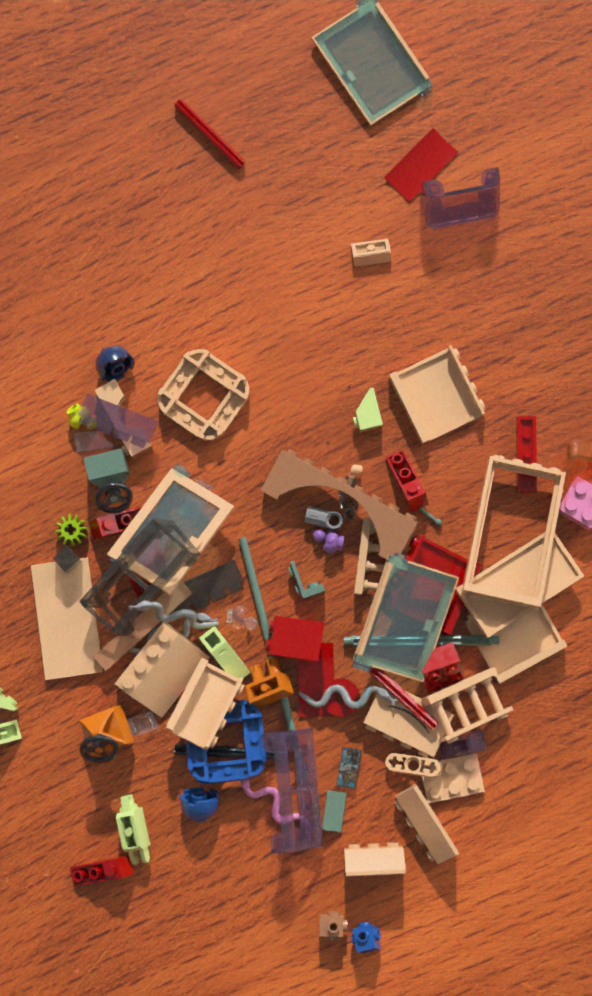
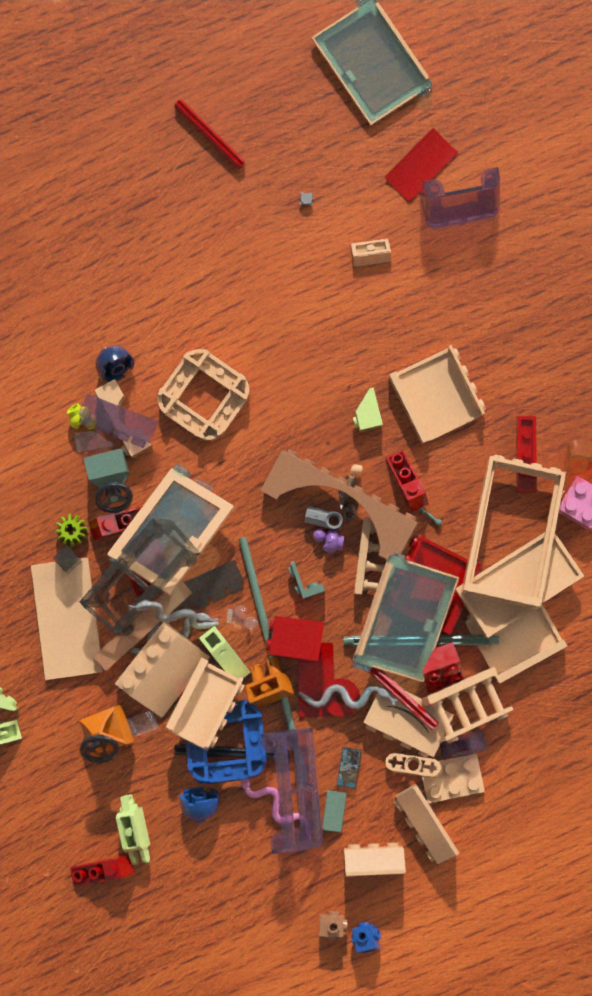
none -> light grey piece [299,192,314,207]

